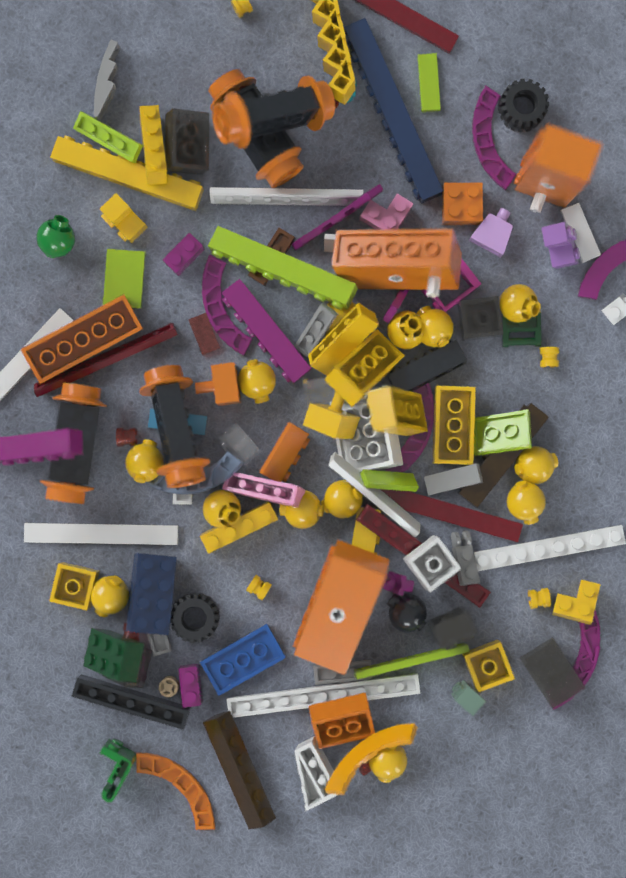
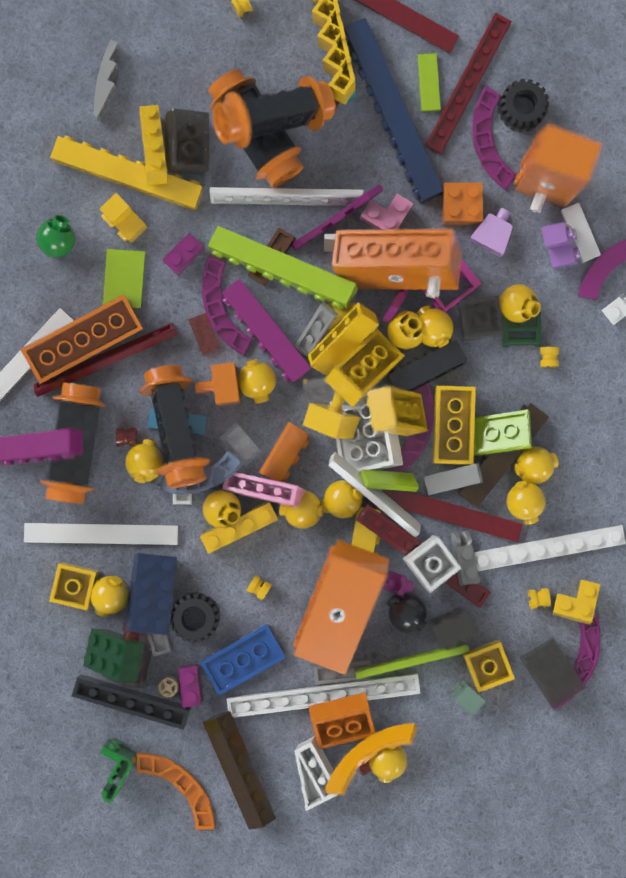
lime plate [73,111,143,163] -> none
none -> dark red tile [424,13,512,155]

